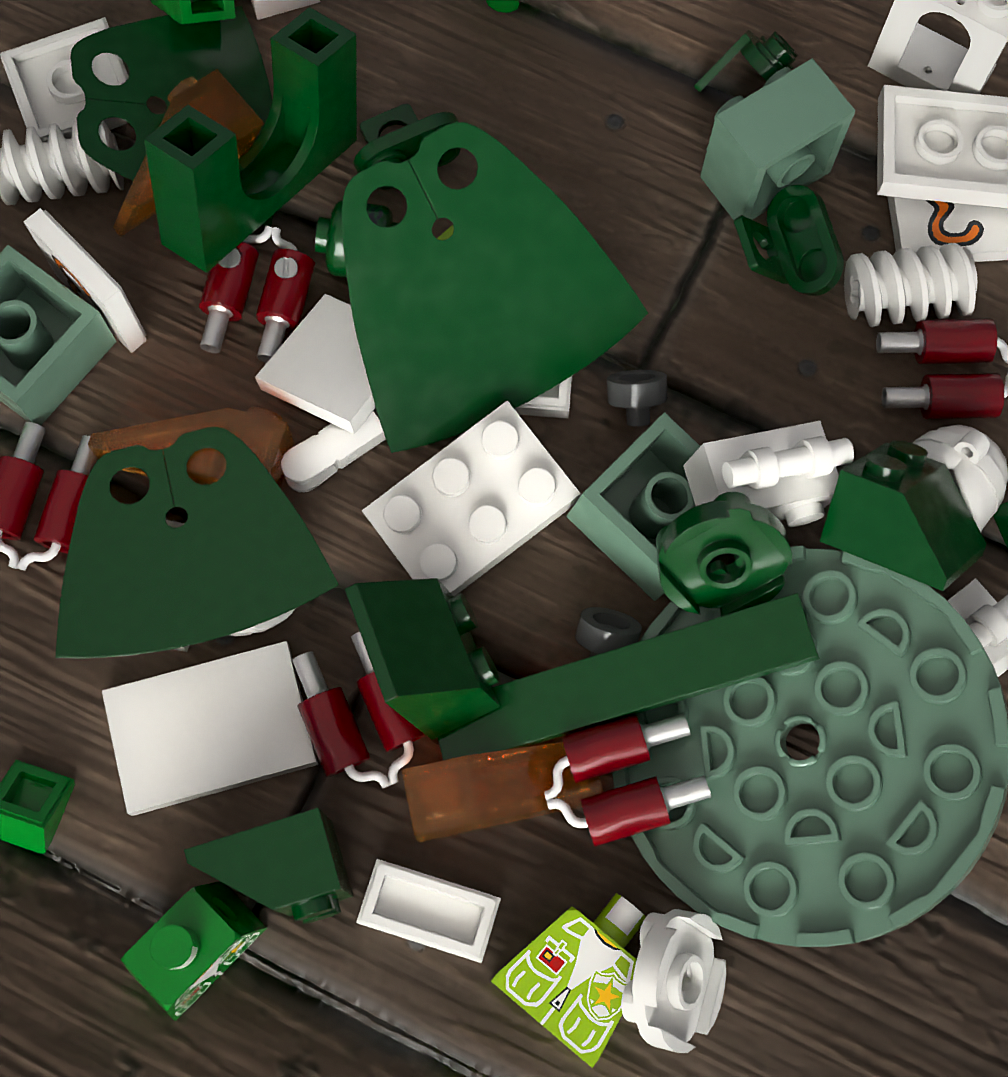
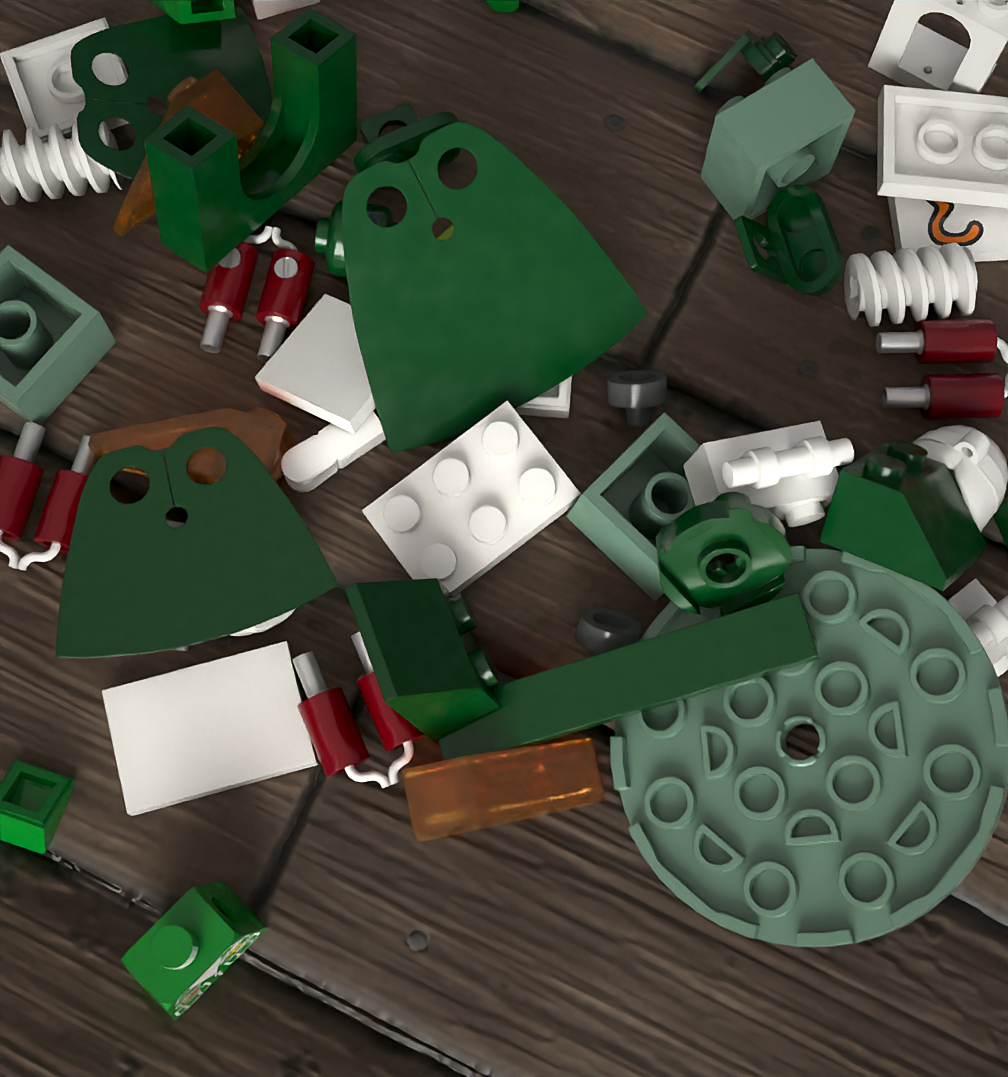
white tile [23,208,147,353] -> none
dark green slope [184,807,353,924] -> none
white tile [356,859,501,963] -> none
torso [491,893,646,1068] -> none
dark red piece [544,713,711,847] -> none
white plate [621,909,726,1053] -> none

